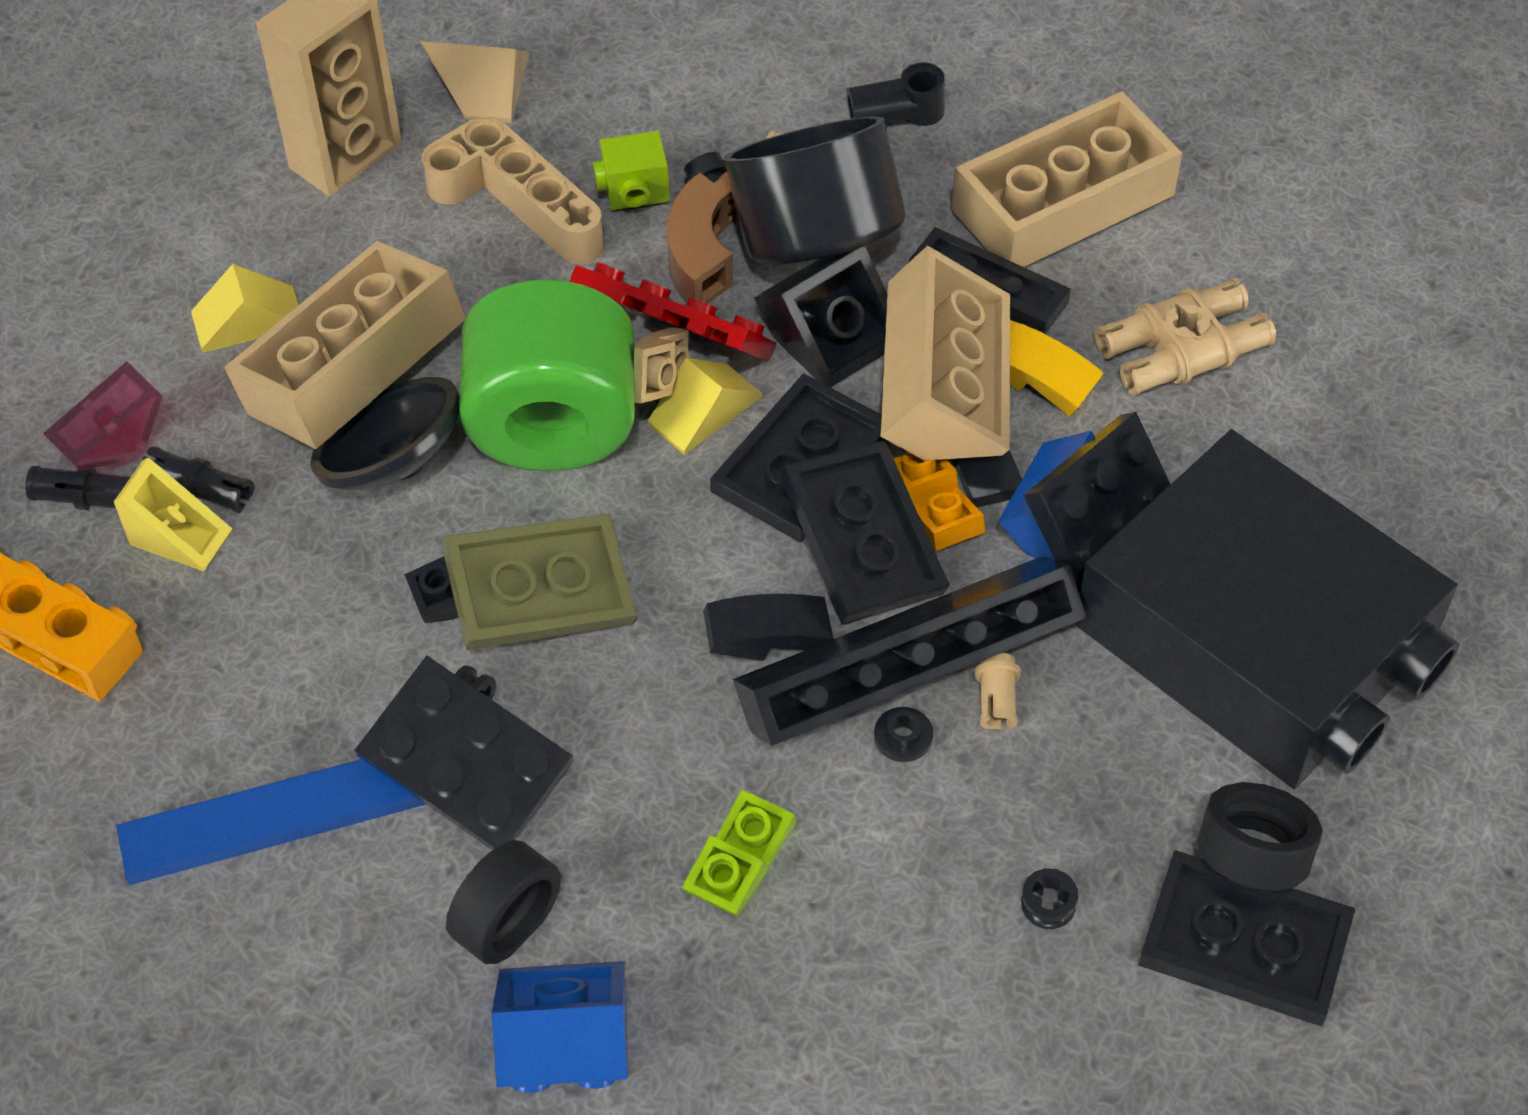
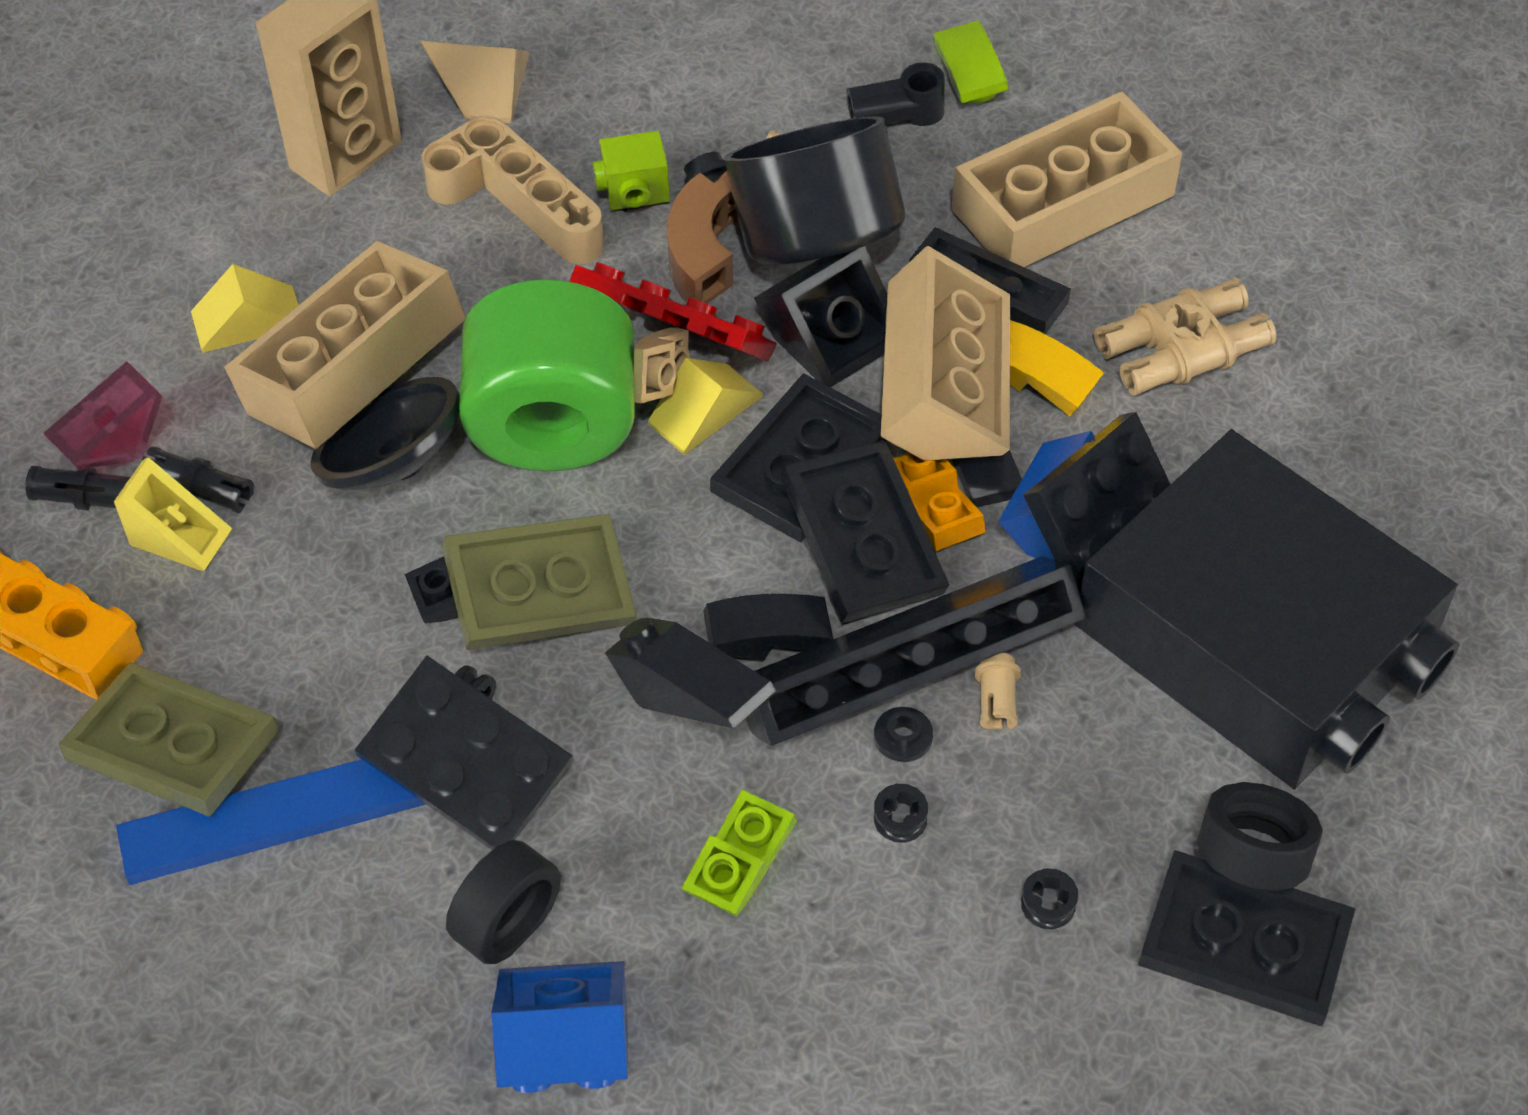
none -> olive plate [59,662,279,817]
none -> black slope [605,617,776,729]
none -> black bush [874,784,928,843]
none -> lime slope [933,20,1009,103]

